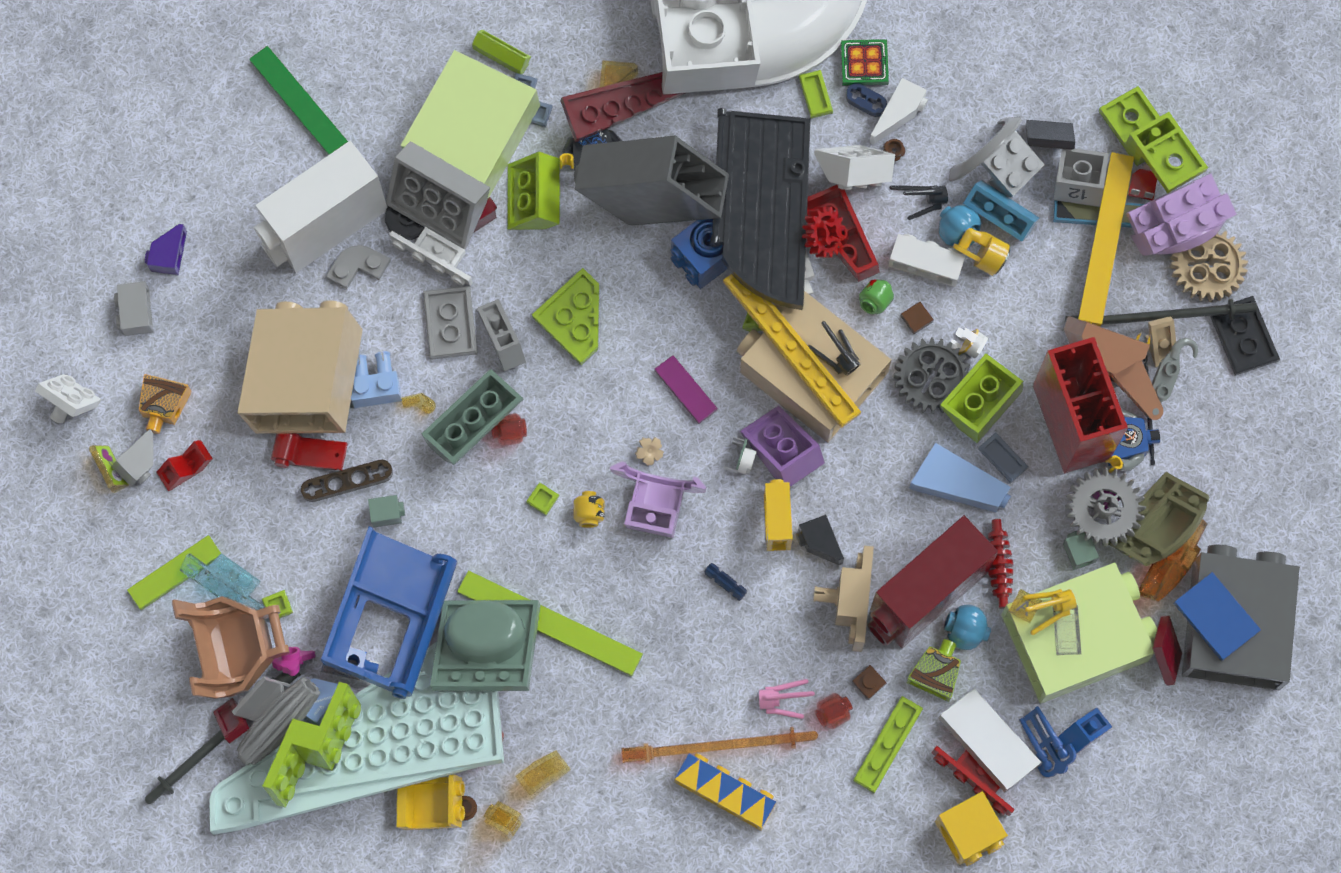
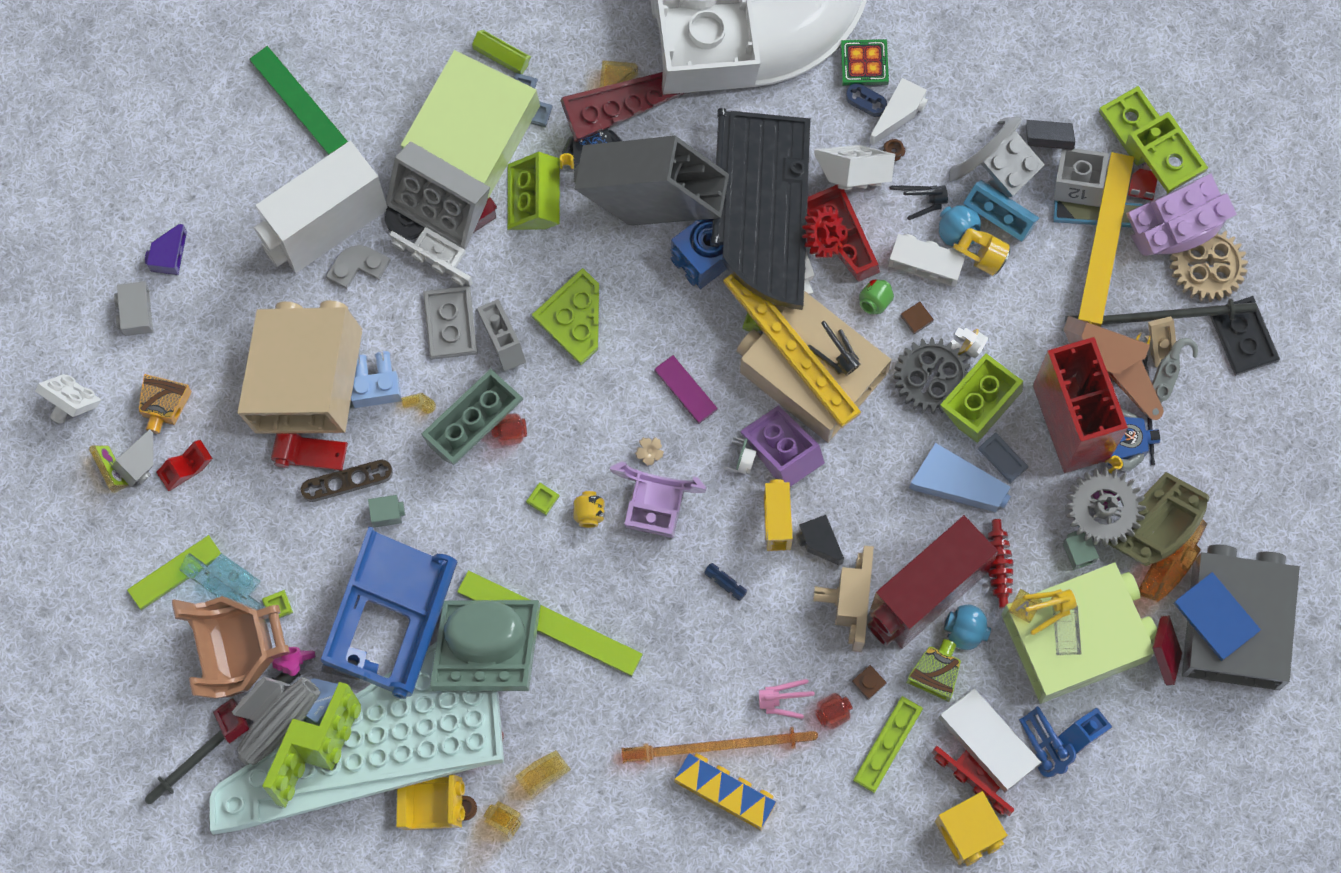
lime tile [798,70,833,119] -> none

